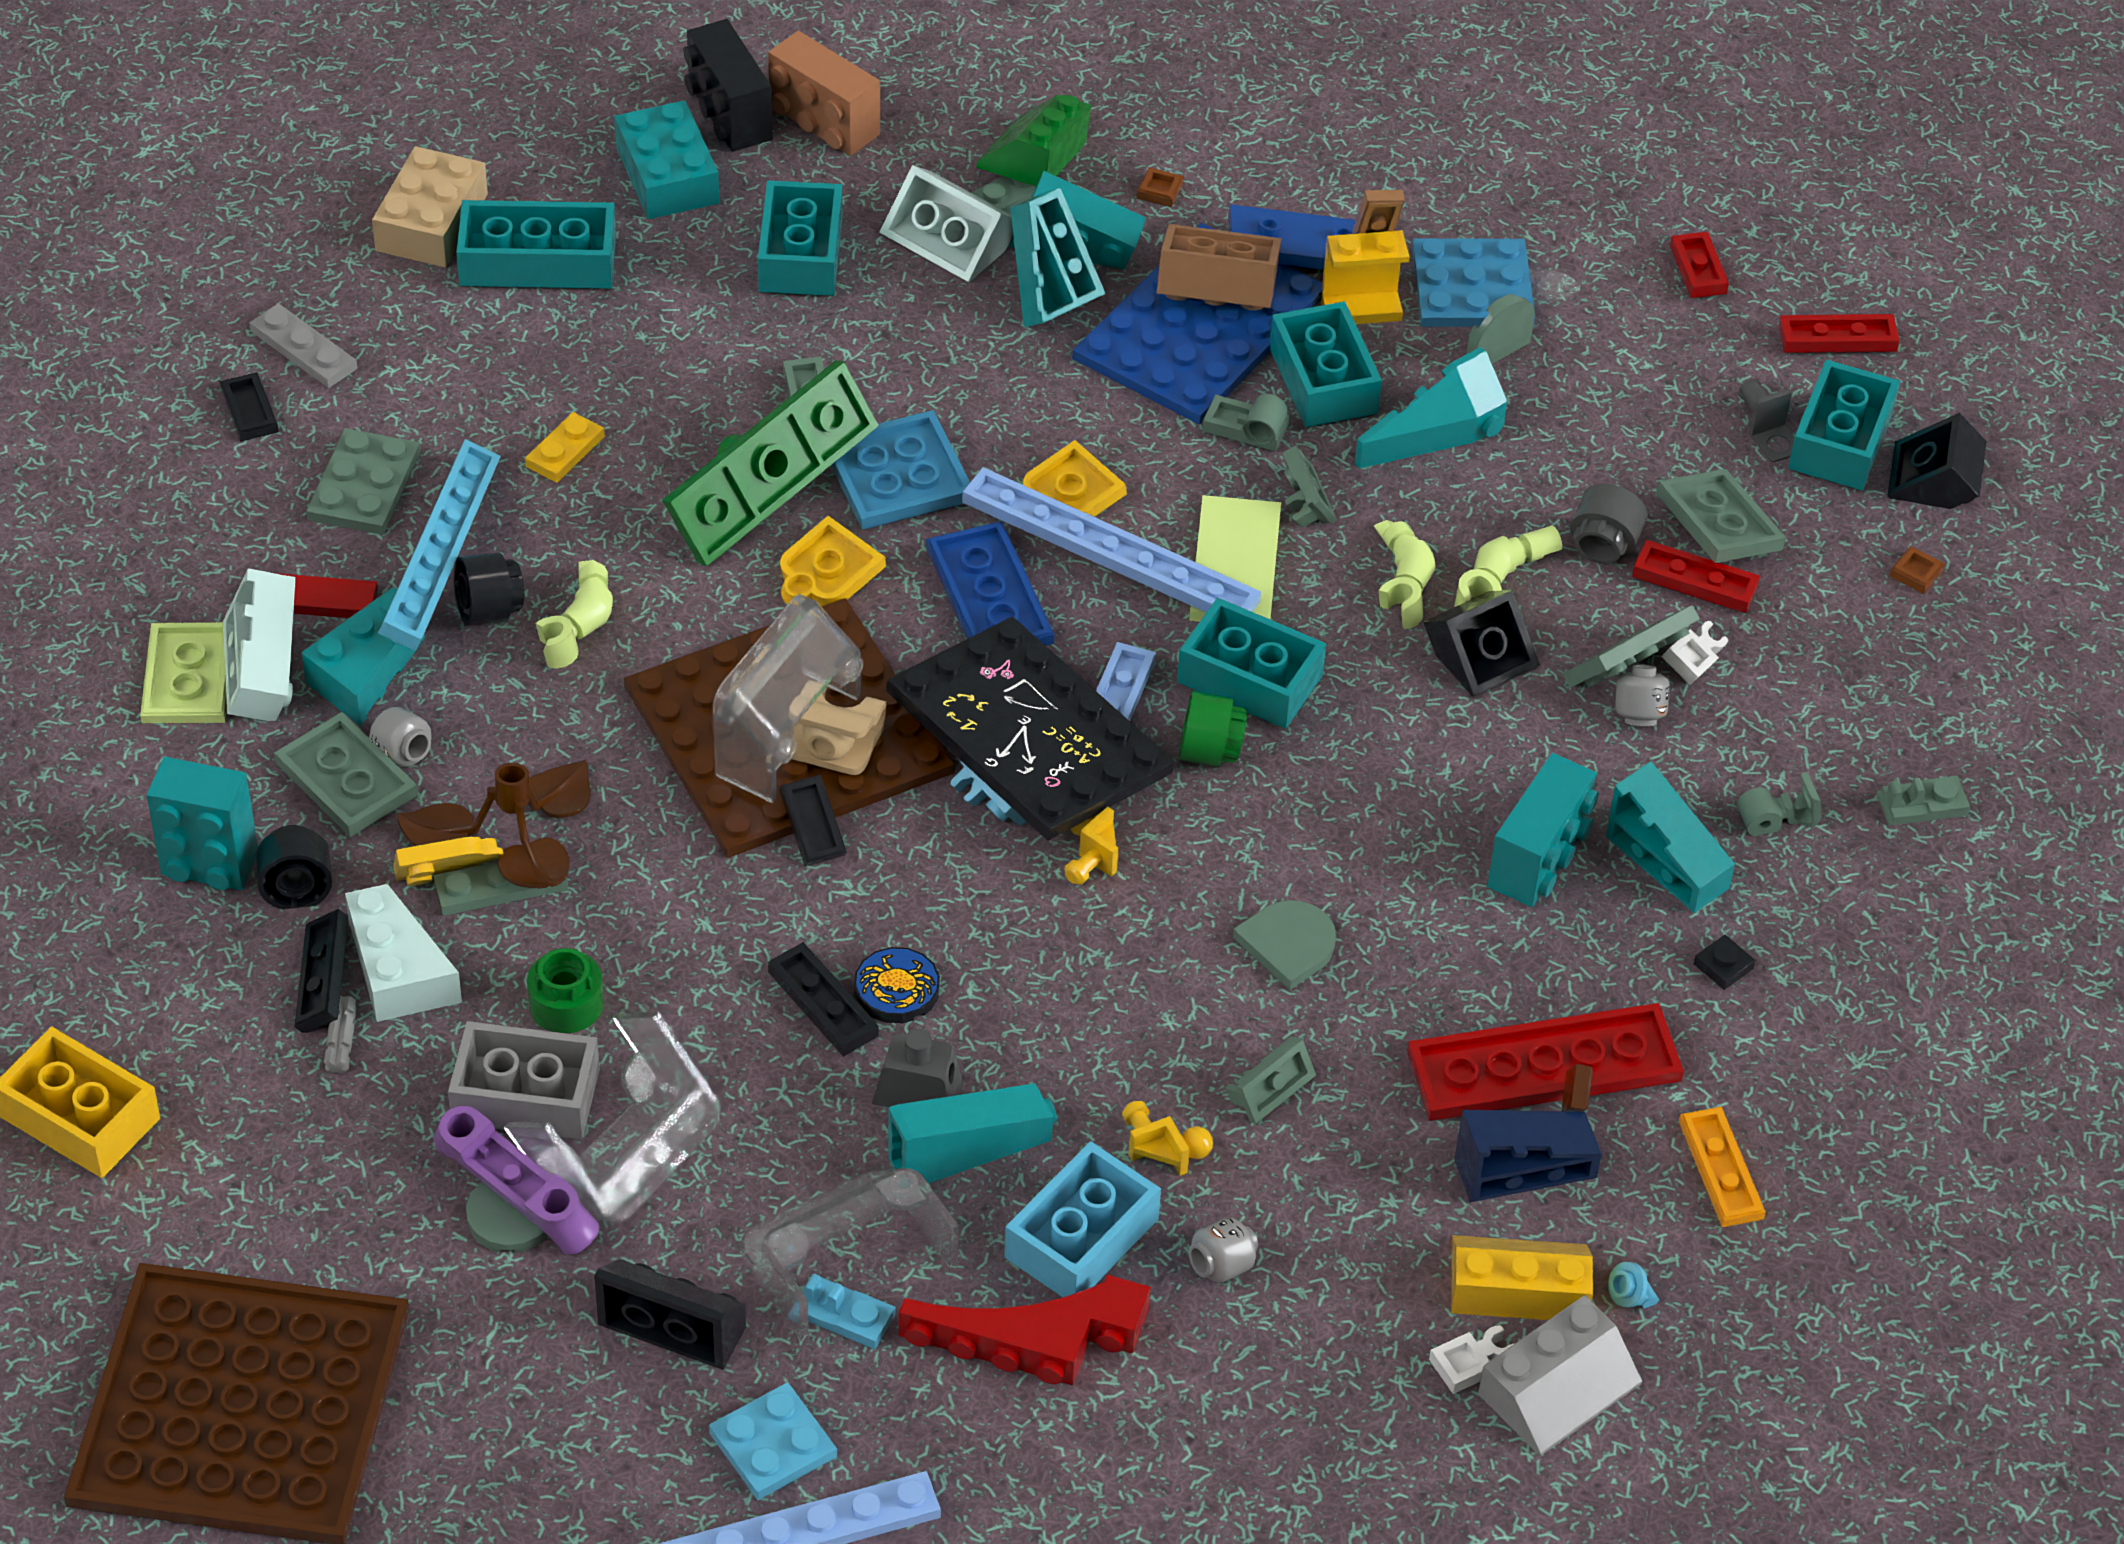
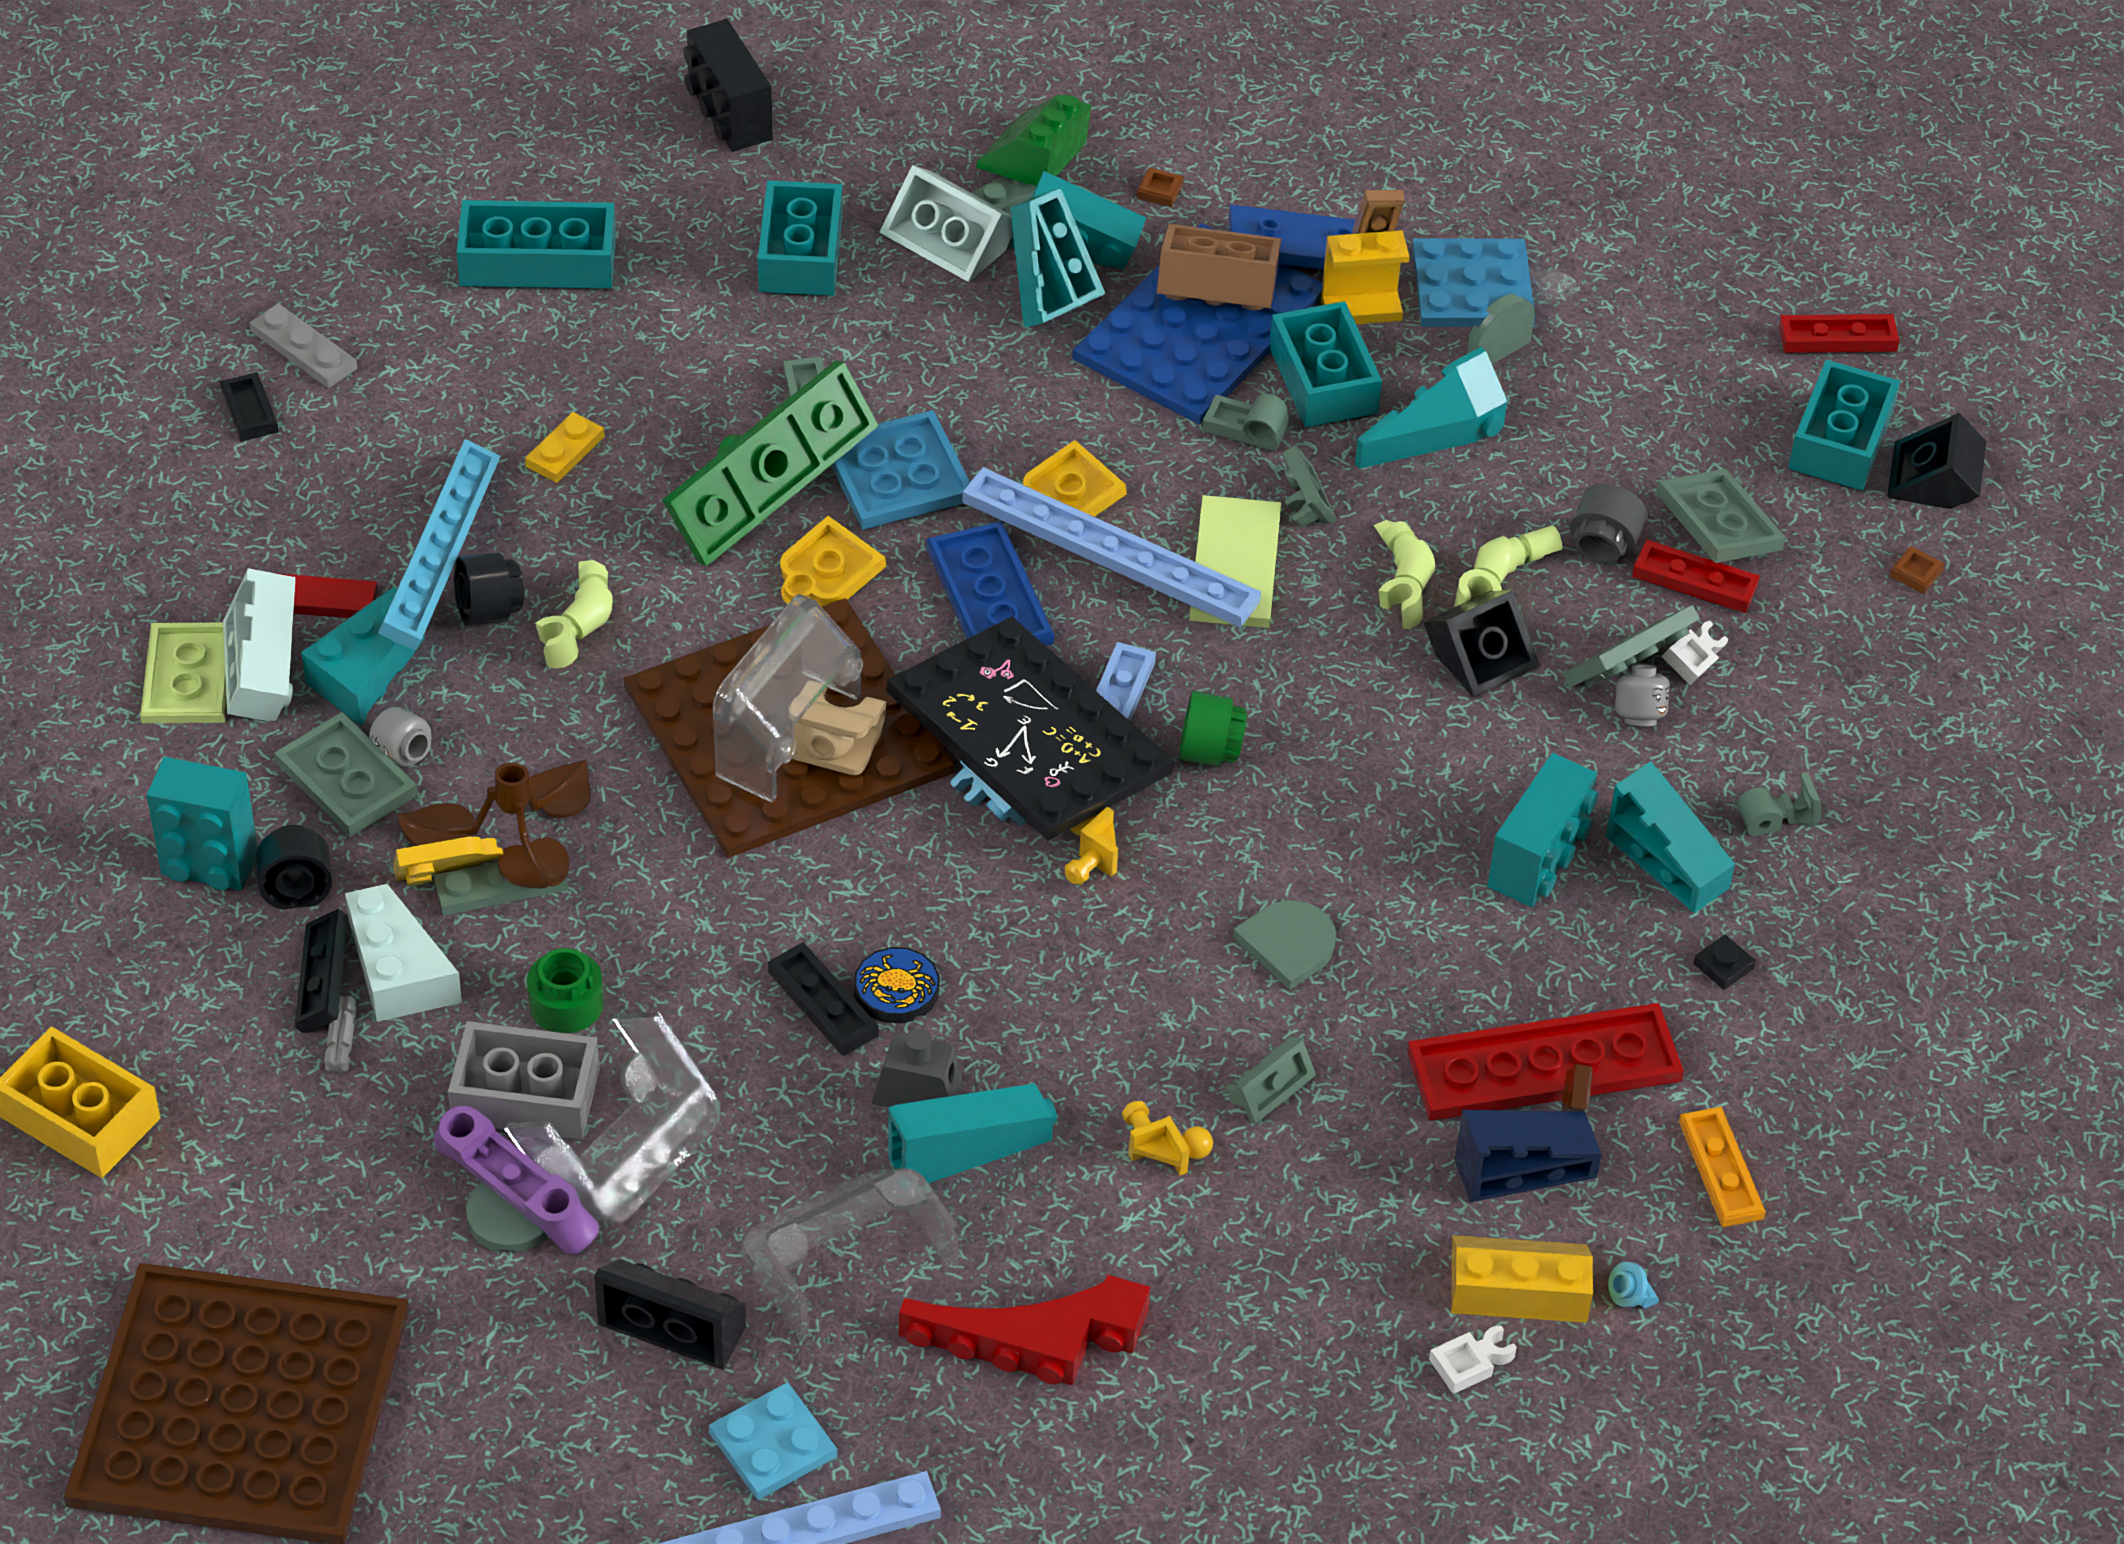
sand green plate [306,428,421,535] -> none
tan brick [372,146,488,268] -> none
teal brick [614,100,720,220] -> none
nougat brick [768,30,880,156] -> none
black tile [779,775,847,867] -> none
medium azure plate [794,1274,896,1349] -> none
medium azure brick [1004,1141,1161,1297] -> none
teal brick [1177,597,1326,729] -> none
light grey head [1188,1217,1258,1283] -> none
light grey slope [1478,1295,1642,1456] -> none
red plate [1670,231,1729,298] -> none
dark grey bracket [1738,378,1794,462] -> none
sand green plate [1877,776,1970,826] -> none

